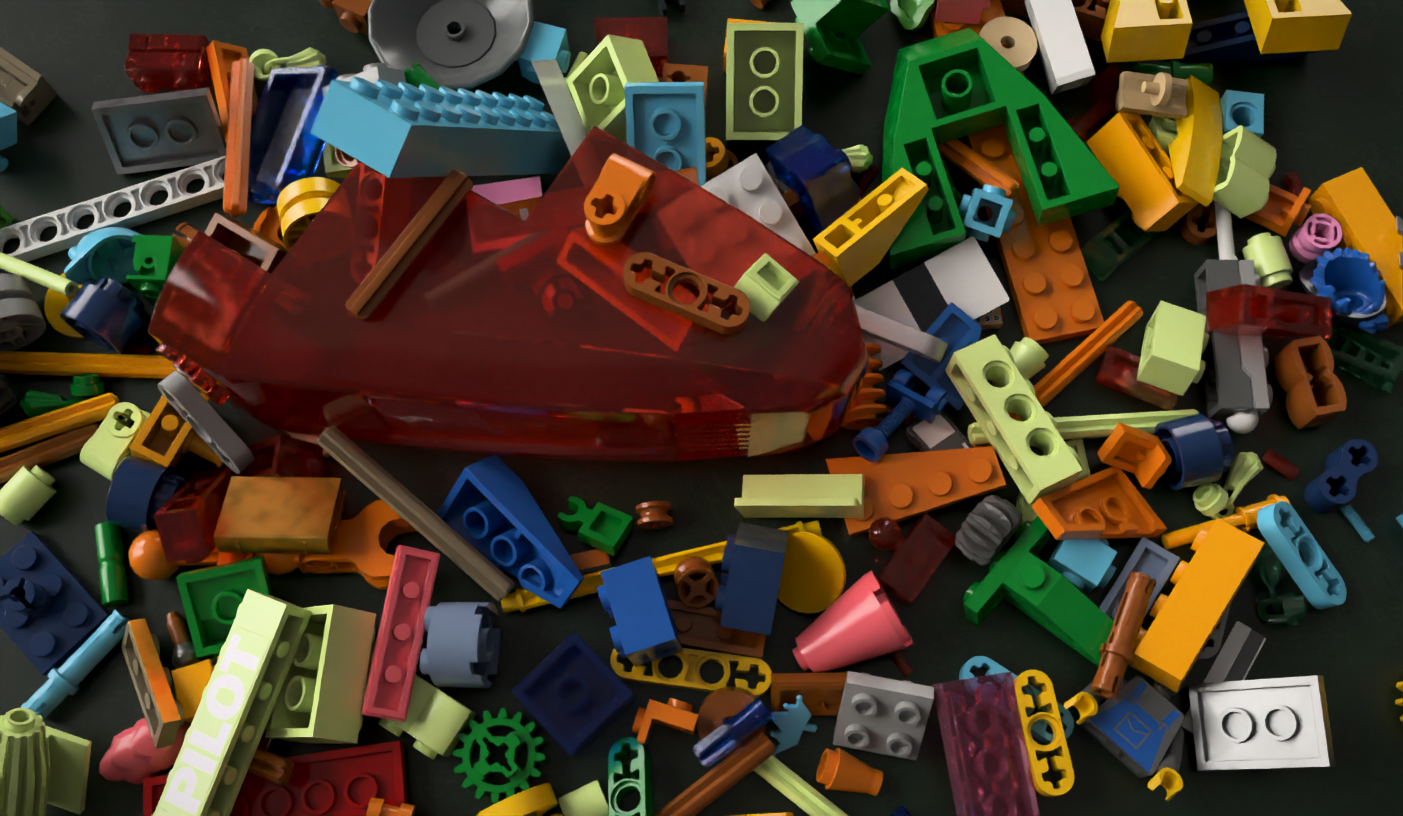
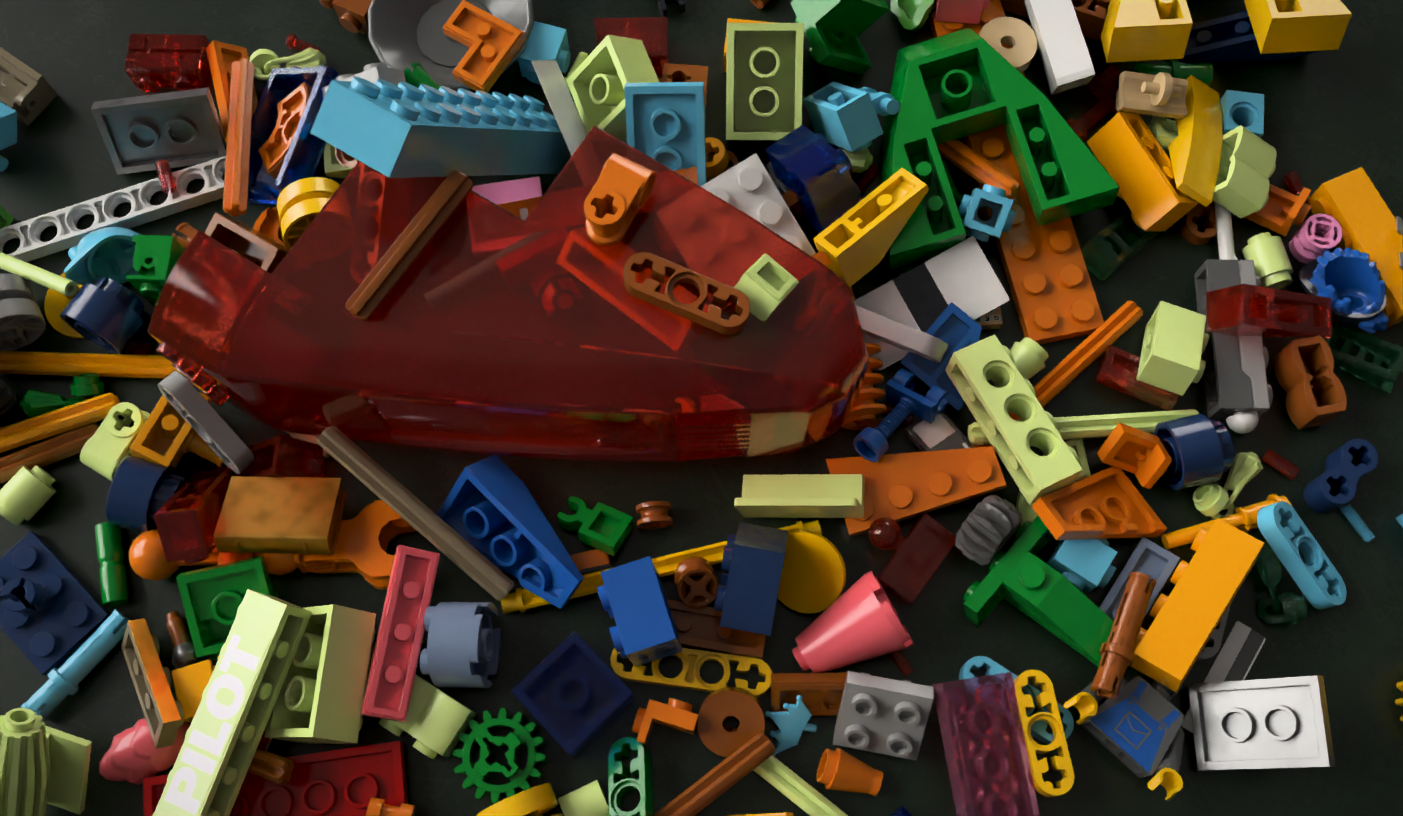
clear blue axle [693,696,775,767] -> none
none -> clear red piece [155,160,176,194]
none -> orange tile [258,82,317,180]
none -> clear red piece [286,34,320,51]
none -> orange tile [442,0,526,93]
none -> medium azure brick [803,82,900,152]

